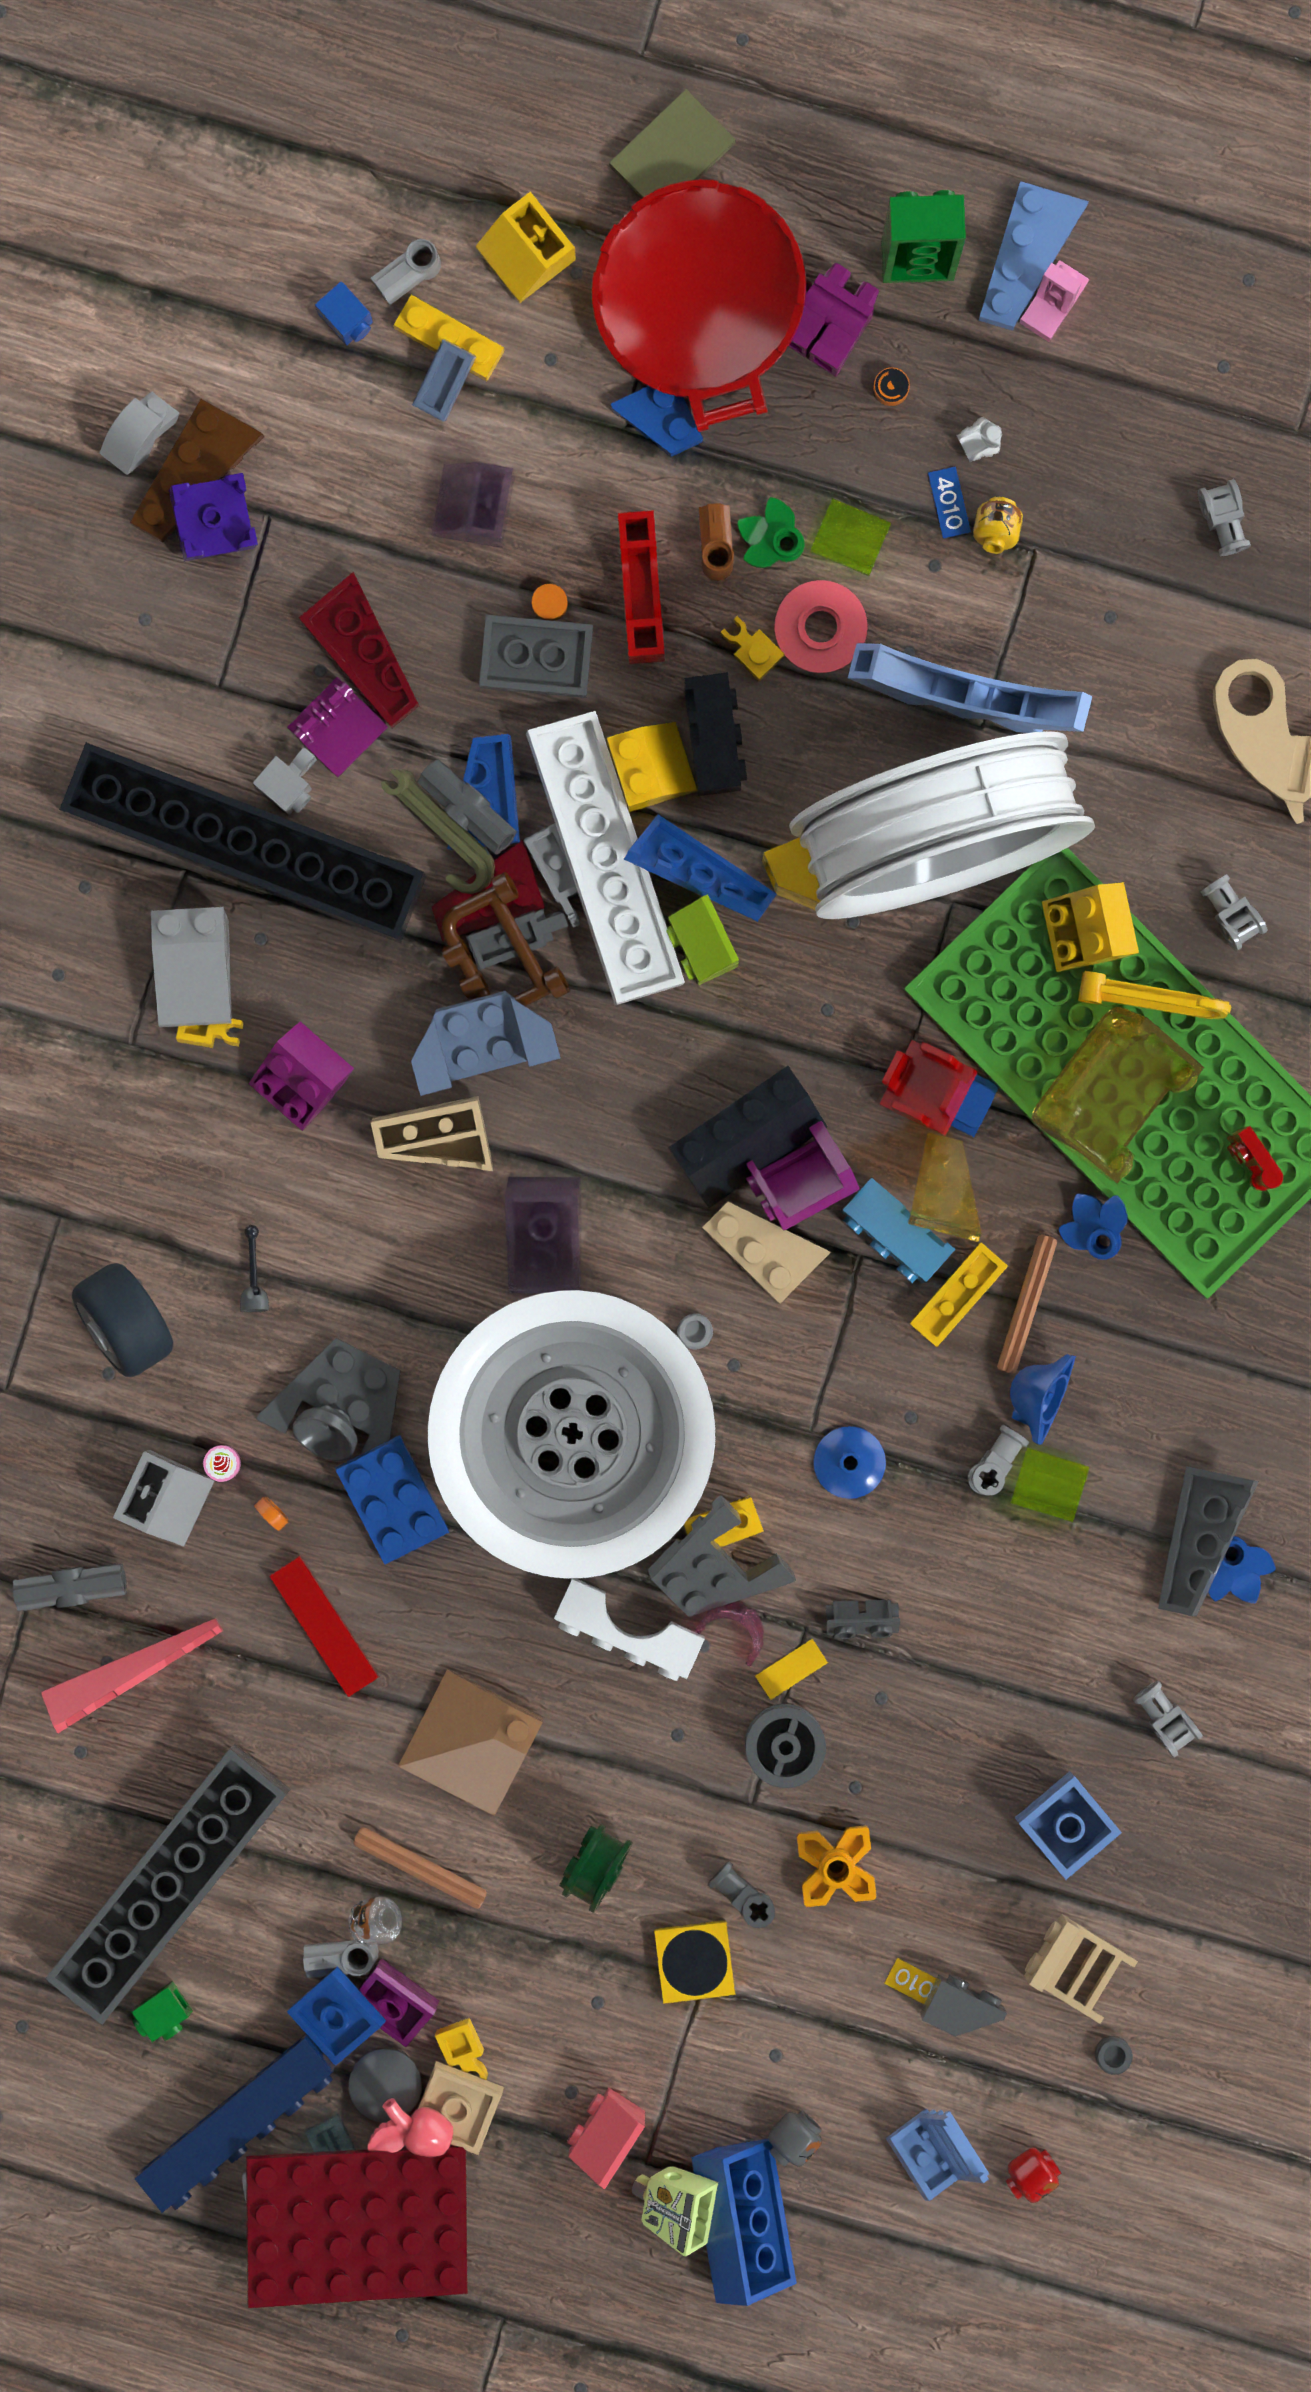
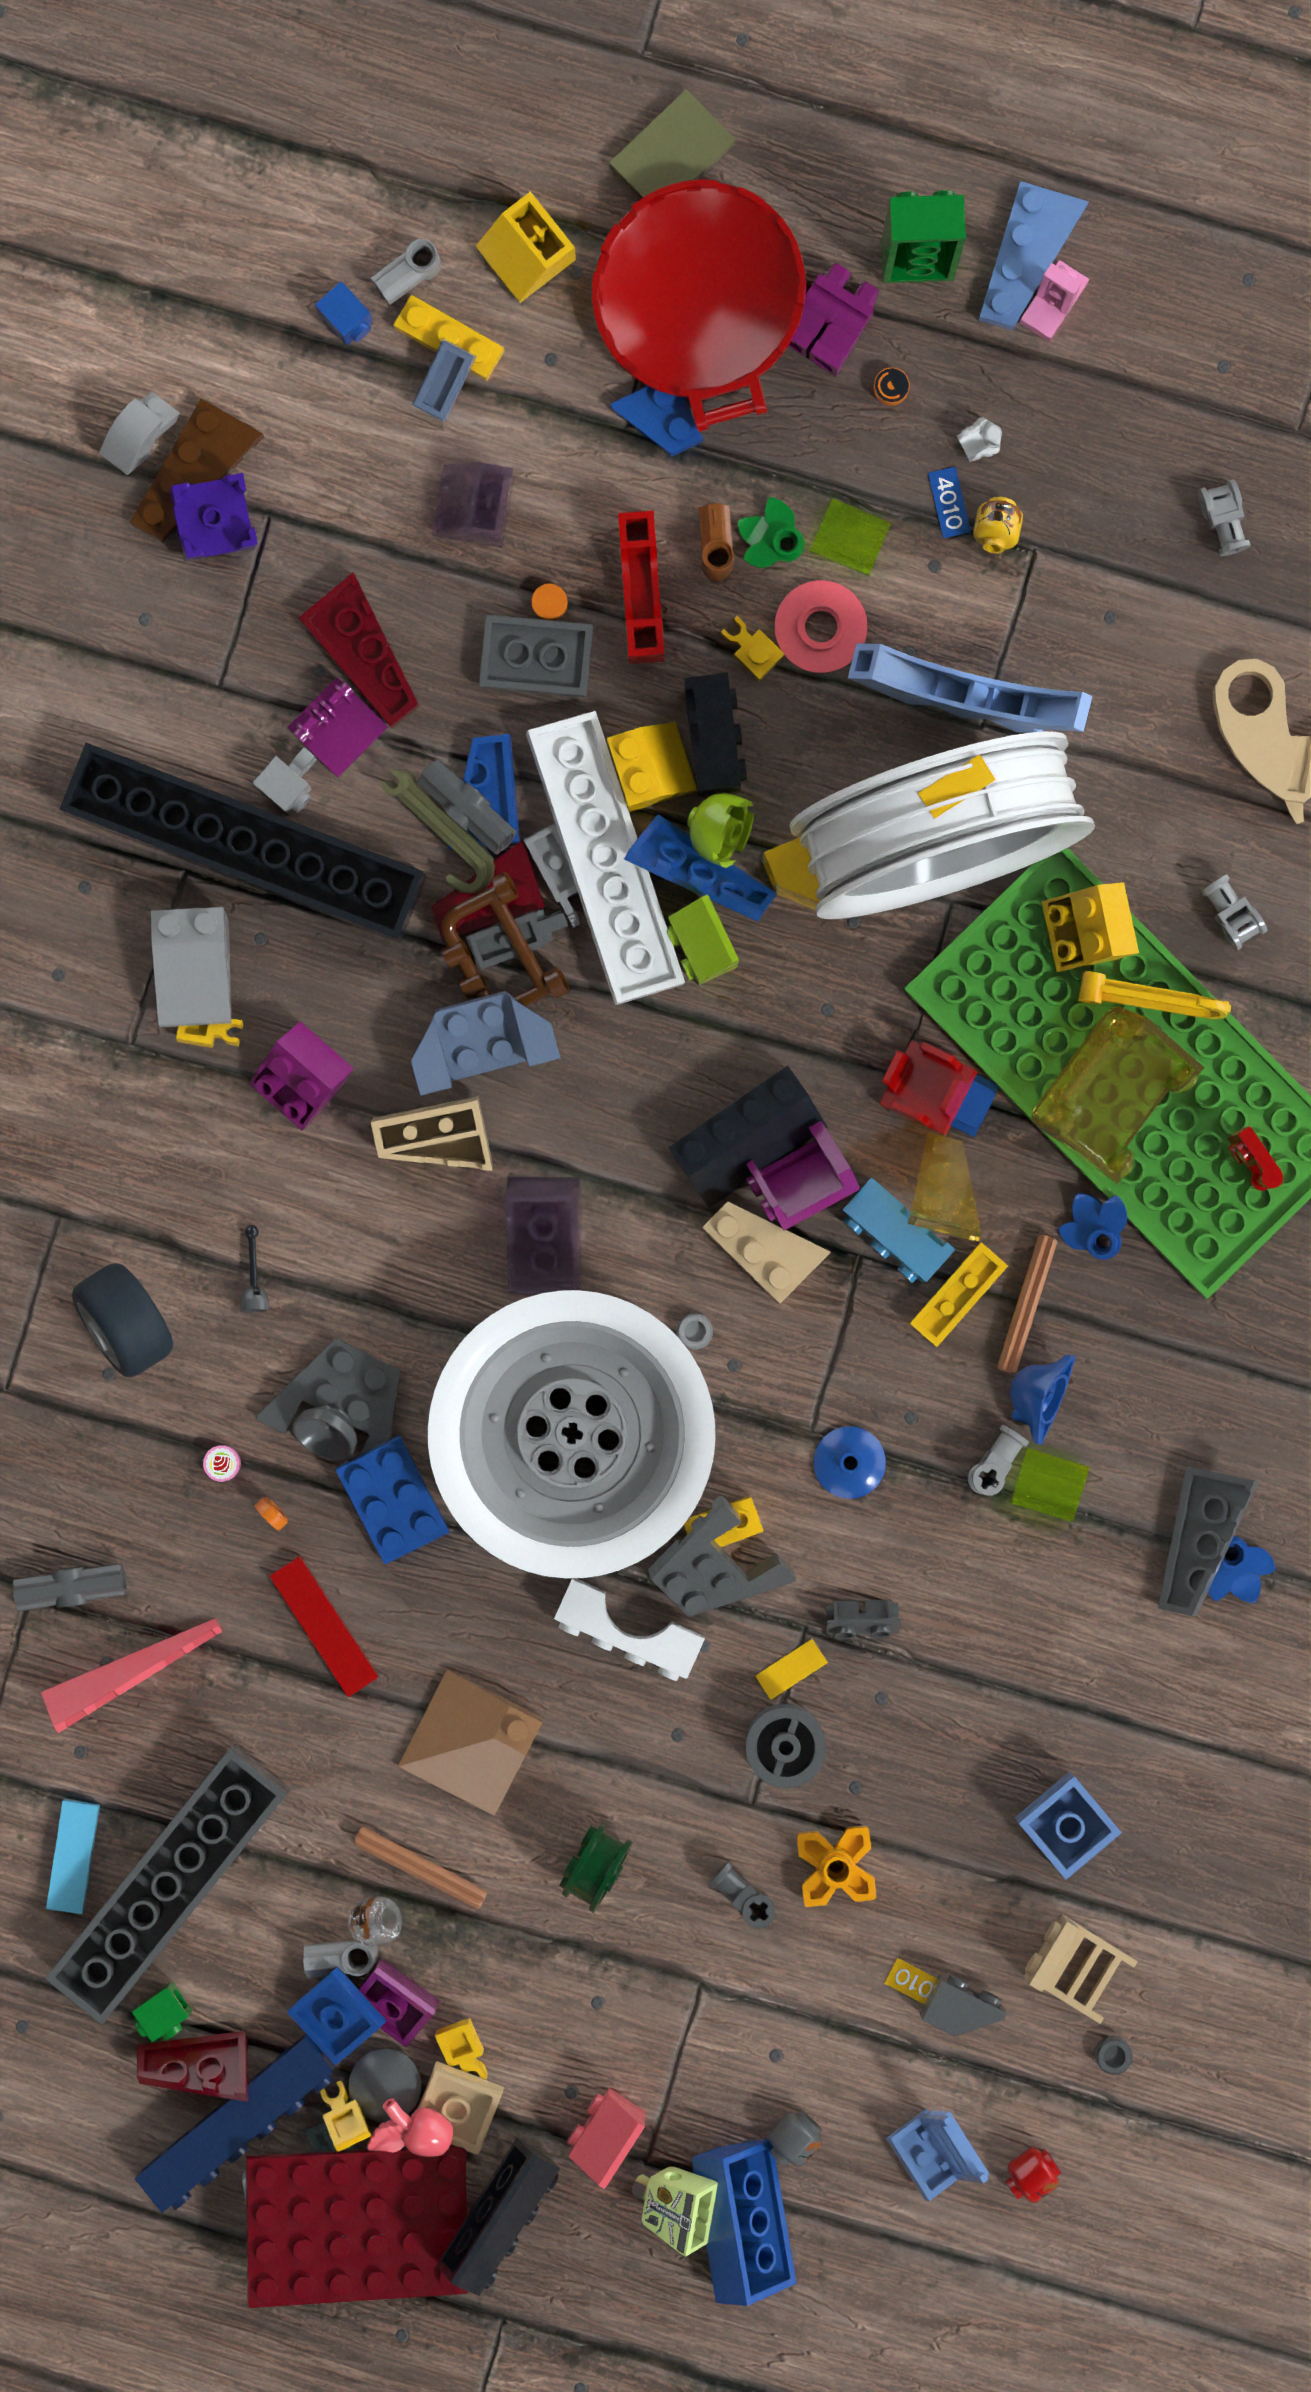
light grey slope [113,1450,215,1546] -> none
black tile [654,1920,735,2004] -> none
clear pink helmet [695,1601,764,1667] -> none
light grey connector [1133,1681,1203,1758] -> none
none -> medium azure tile [46,1799,100,1914]
none -> dark red wing [137,2031,248,2102]
none -> yellow plate [320,2080,371,2152]
none -> black slope [437,2138,560,2296]
none -> lime cylinder [687,793,754,868]
none -> yellow sticker [918,754,996,819]

